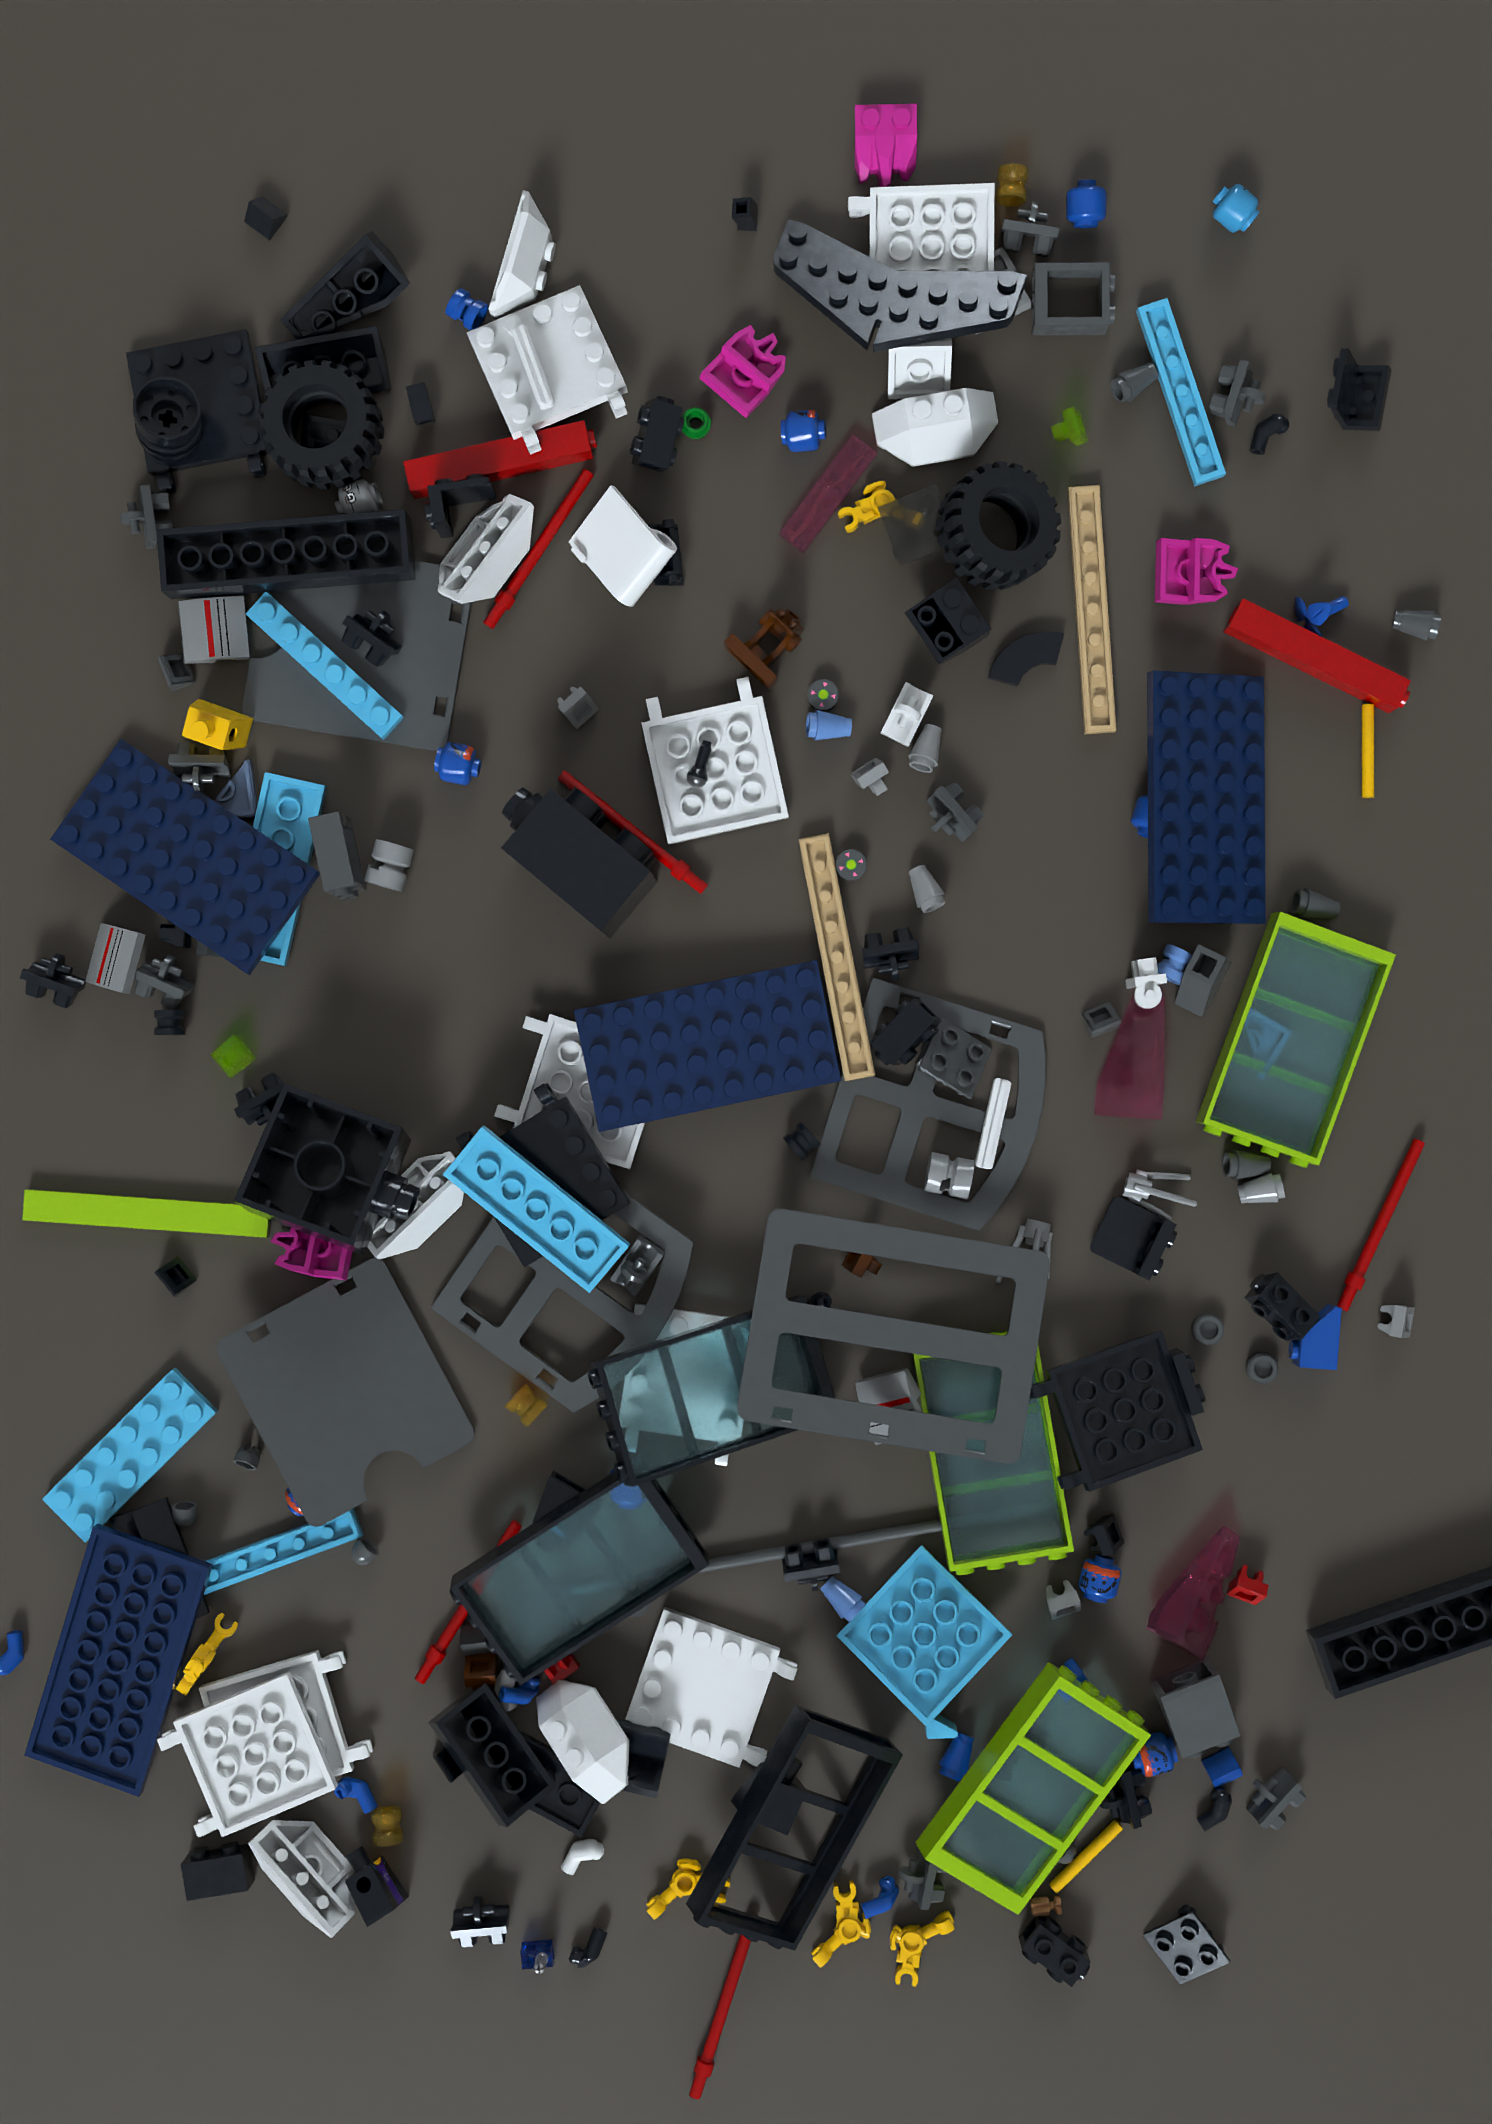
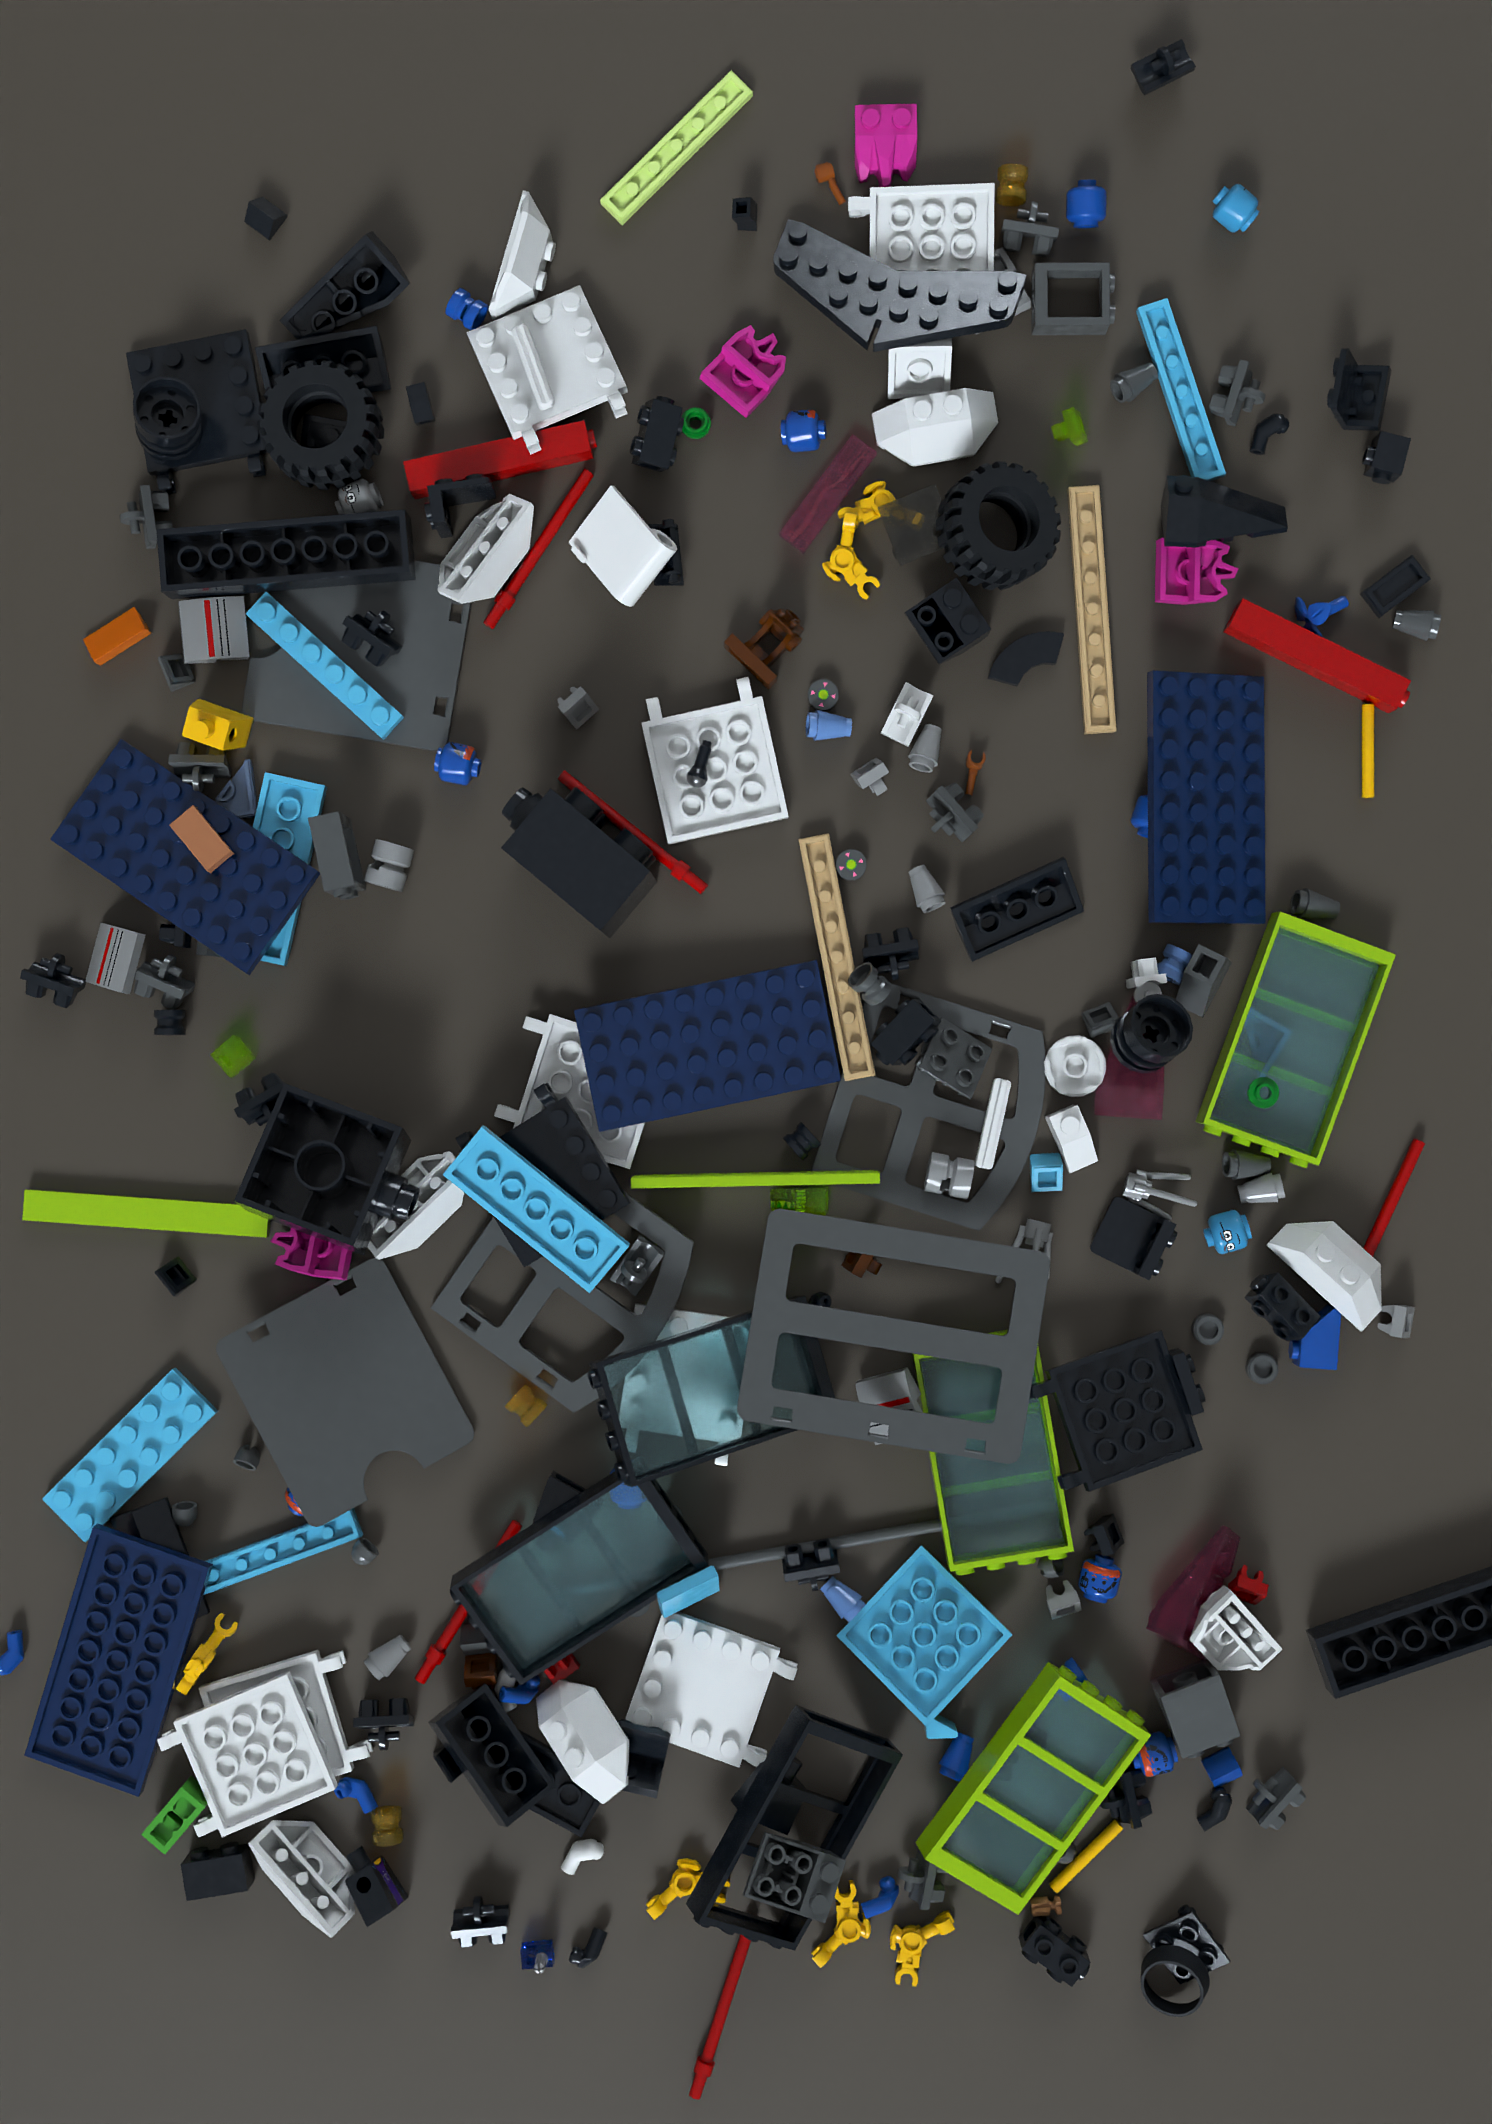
none -> orange slope [83,607,152,666]
none -> bright green brick [141,1775,207,1855]
none -> nougat tile [169,805,234,873]
none -> black hips [353,1698,414,1751]
none -> light grey cone [364,1635,411,1680]
none -> yellowish green tile [600,70,753,225]
none -> lime tile [631,1170,880,1189]
none -> medium azure tile [657,1565,720,1618]
none -> dark grey slope [743,1832,846,1923]
none -> clear neon green leg [770,1186,829,1216]
none -> dark orange hand [815,162,846,205]
none -> yellow piece [822,512,881,600]
none -> dark grey wheel [848,962,891,1006]
none -> black slope [950,857,1084,962]
none -> dark orange hand [965,750,986,795]
none -> medium azure slope [1030,1153,1063,1192]
none -> dark grey hinge [1038,1556,1064,1578]
none -> white tile [1044,1035,1106,1097]
none -> white slope [1045,1105,1098,1173]
none -> black wheel [1110,994,1193,1074]
none -> black hips [1130,39,1196,96]
none -> black tyre [1141,1945,1210,2017]
none -> black wedge [1161,475,1288,548]
none -> white wedge [1189,1585,1282,1670]
none -> dark azure head [1203,1210,1252,1254]
none -> green plate [1247,1077,1279,1108]
none -> white wedge [1267,1221,1382,1332]
none -> black tile [1360,555,1431,619]
none -> black brick [1362,431,1411,484]

